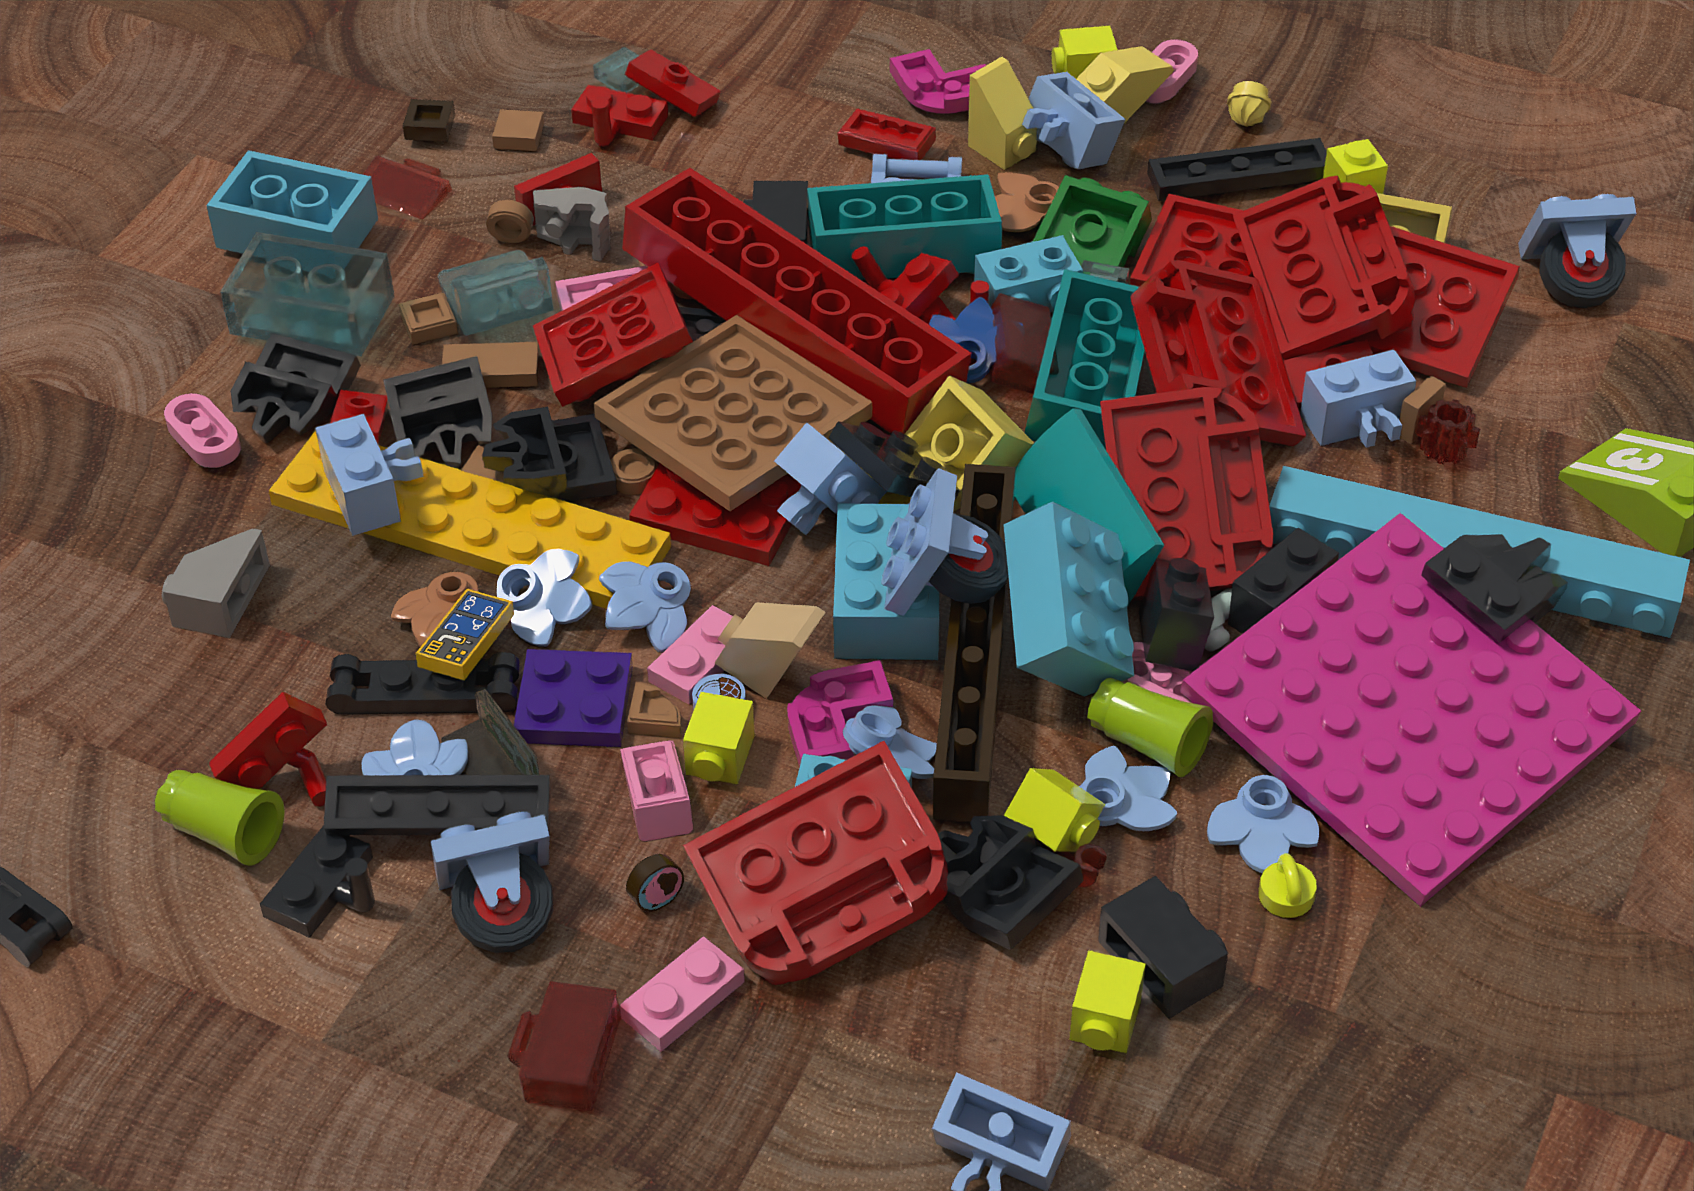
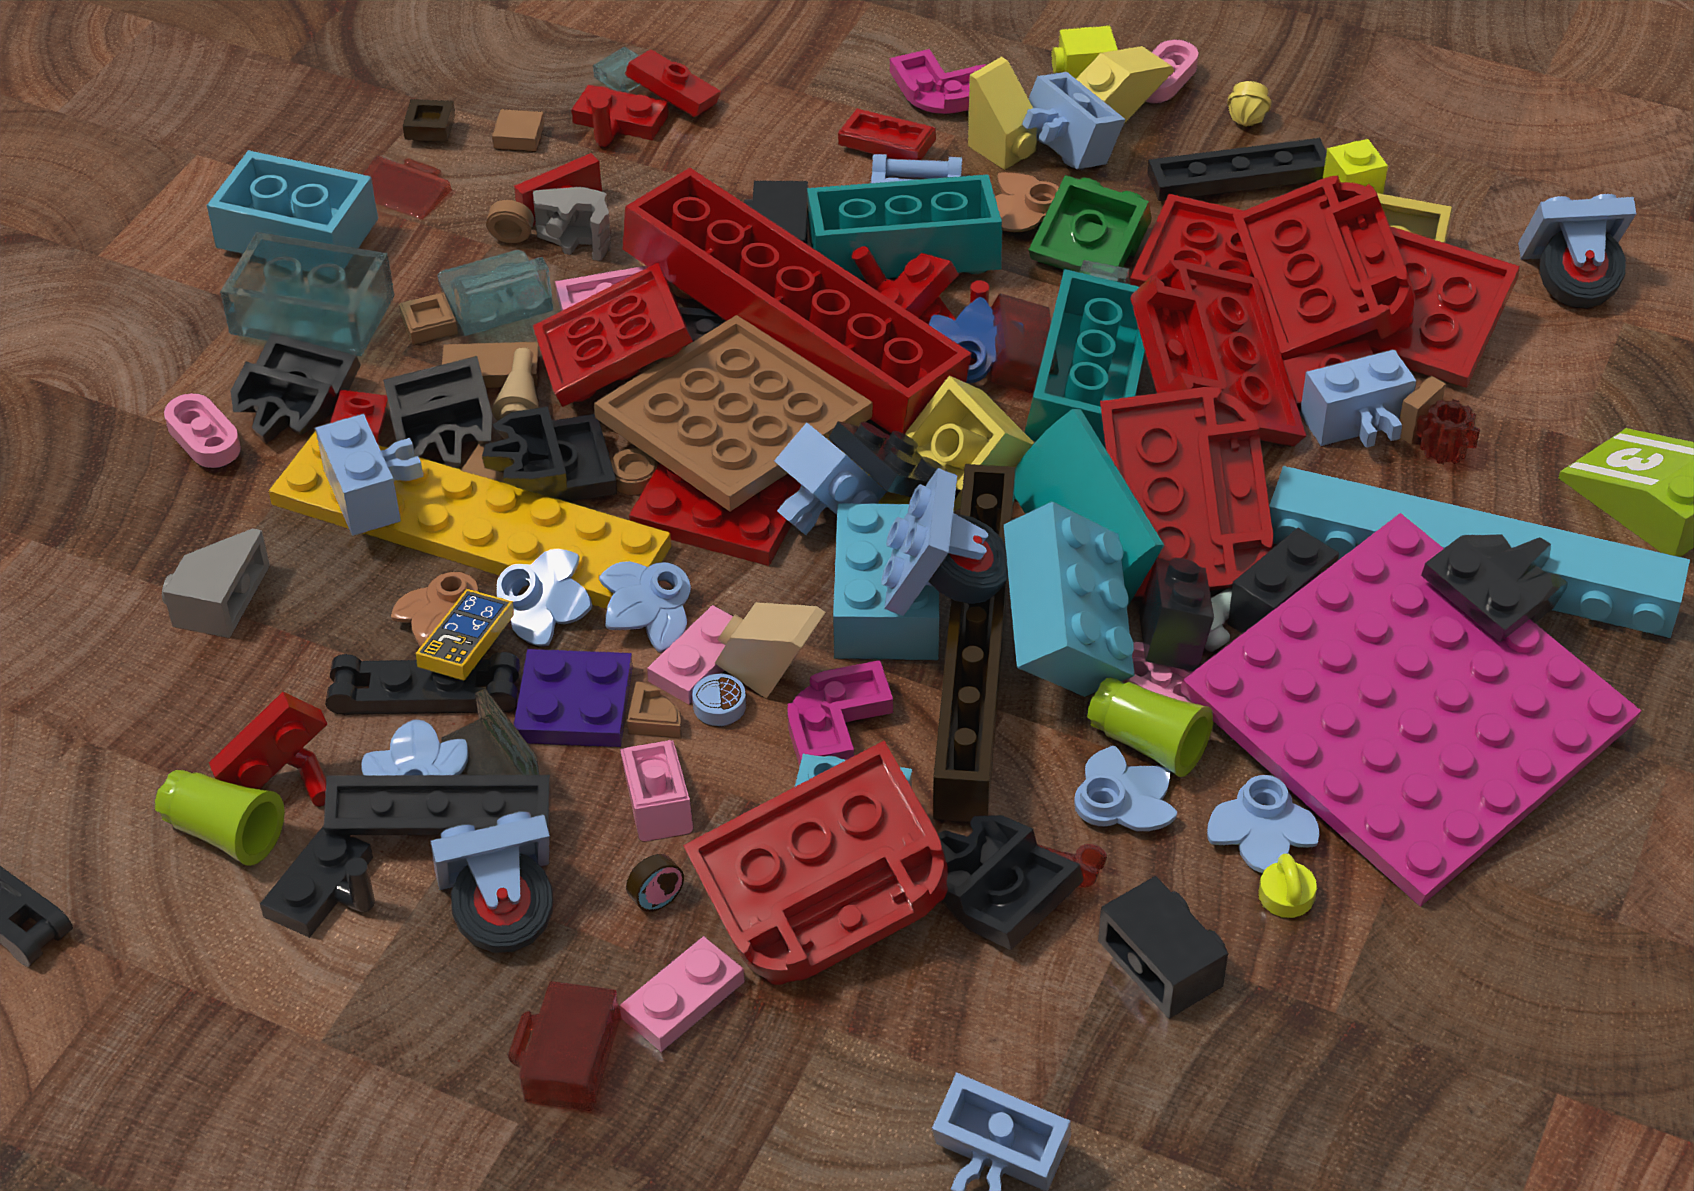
neon yellow brick [683,692,755,784] -> none
light blue plate [843,705,937,779] -> none
medium azure brick [974,235,1083,324] -> none
neon yellow brick [1004,768,1105,852] -> none
neon yellow brick [1069,950,1146,1053] -> none
none -> tan cone [492,348,539,421]

